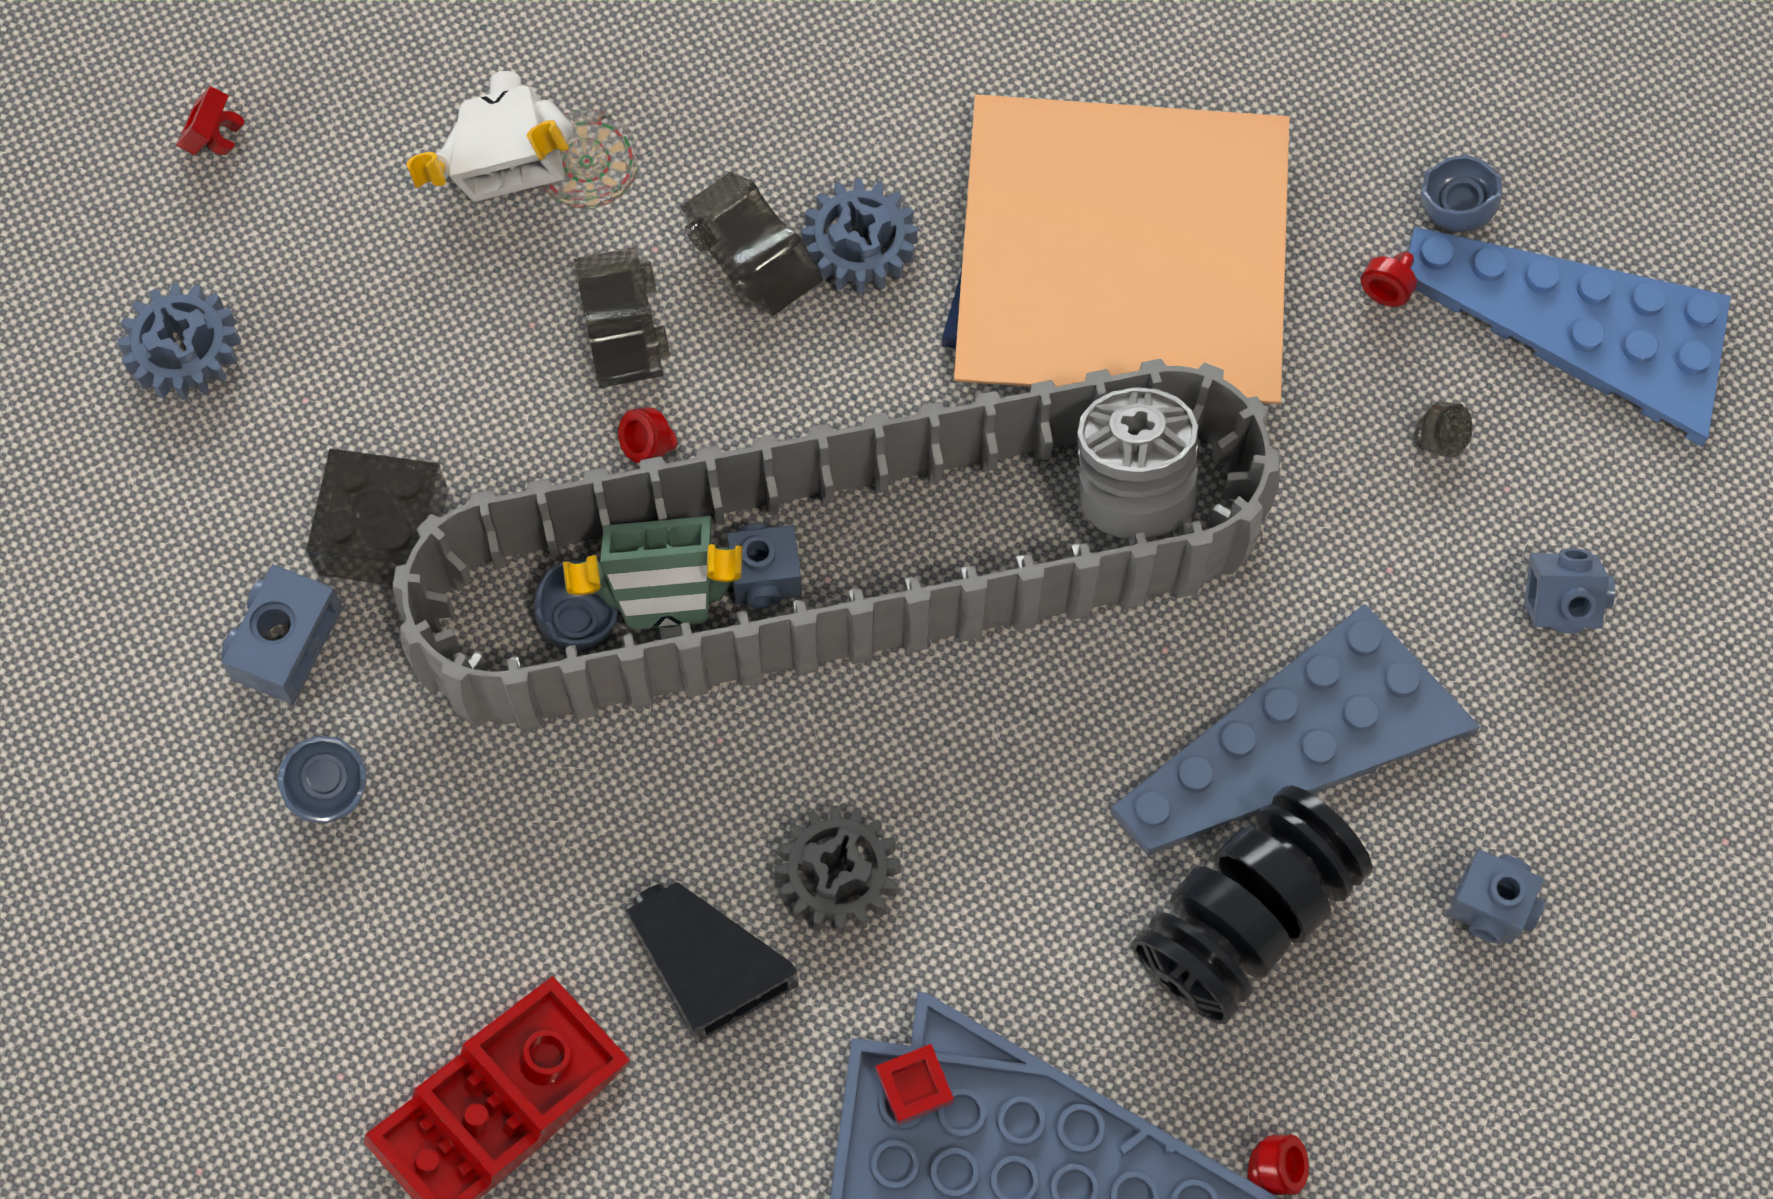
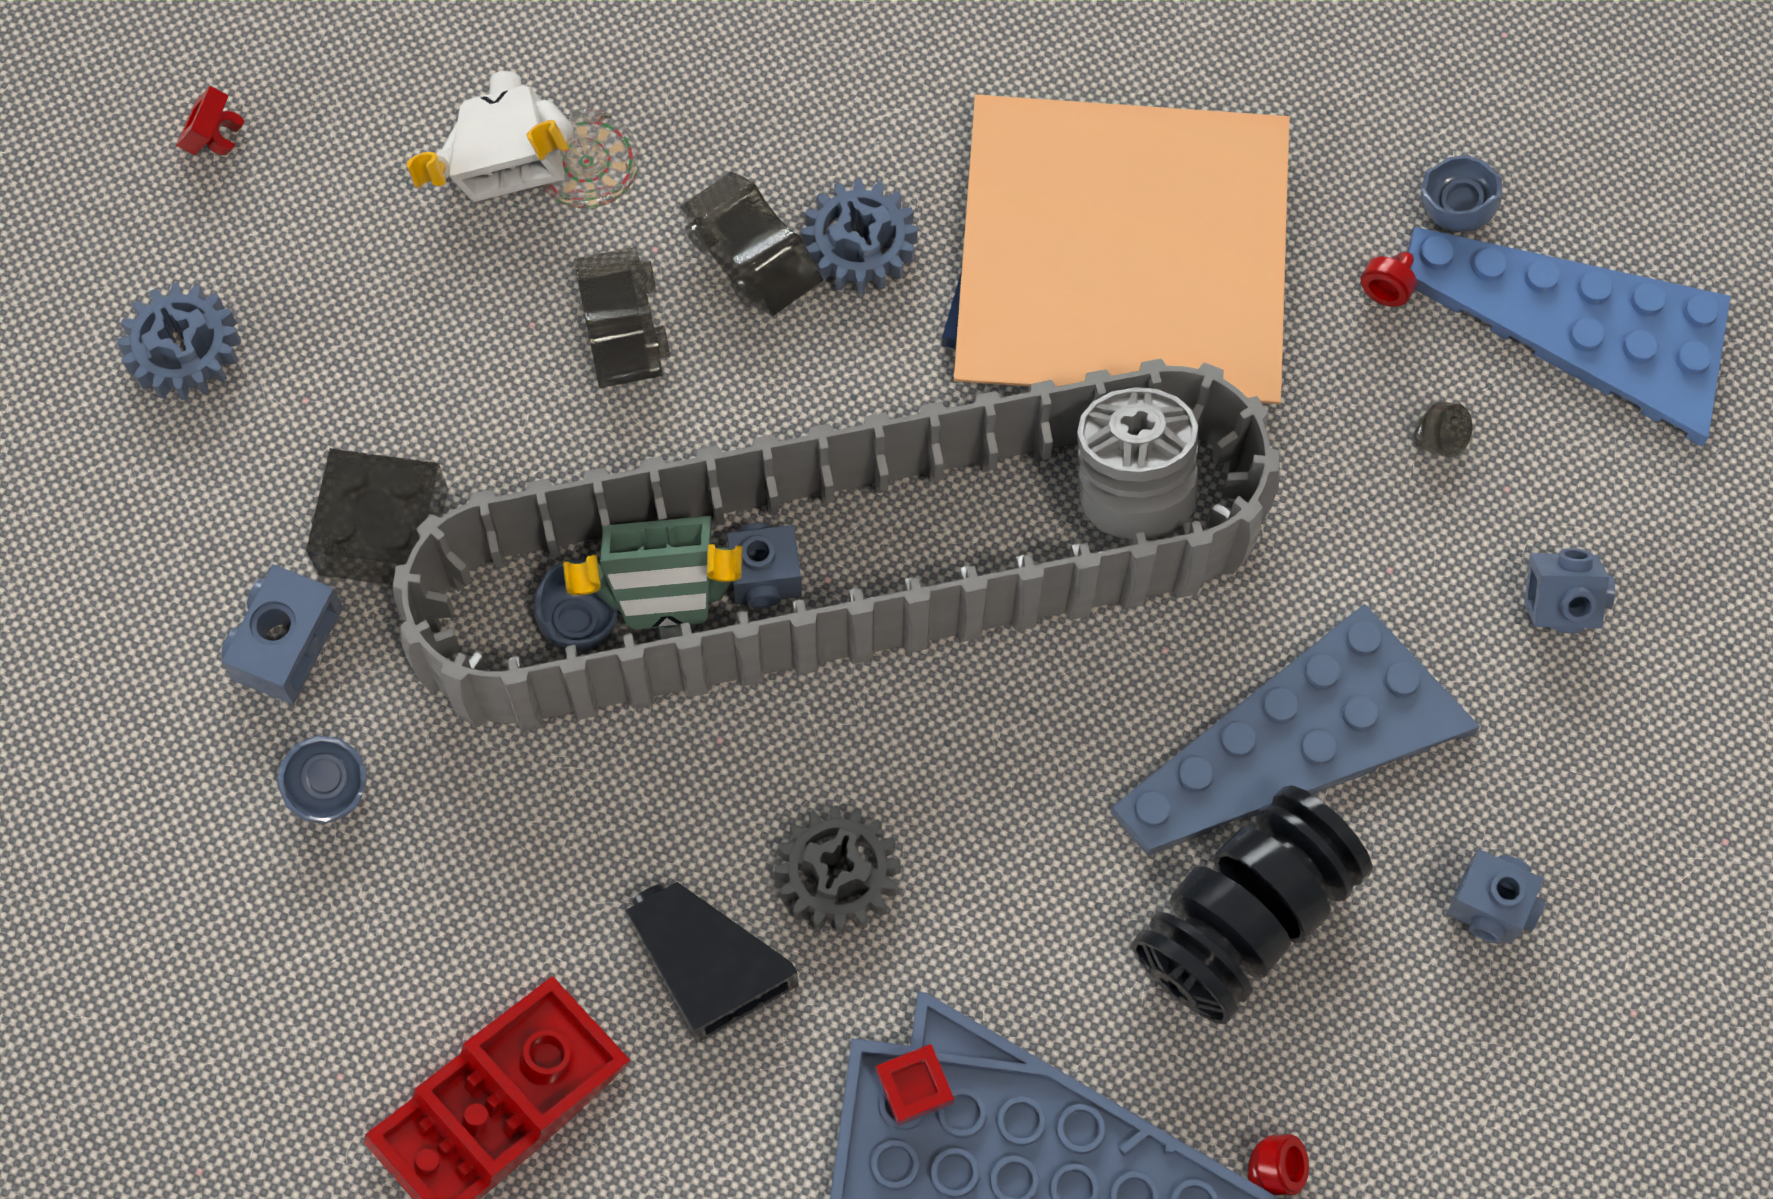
red tile [618,407,678,463] -> none

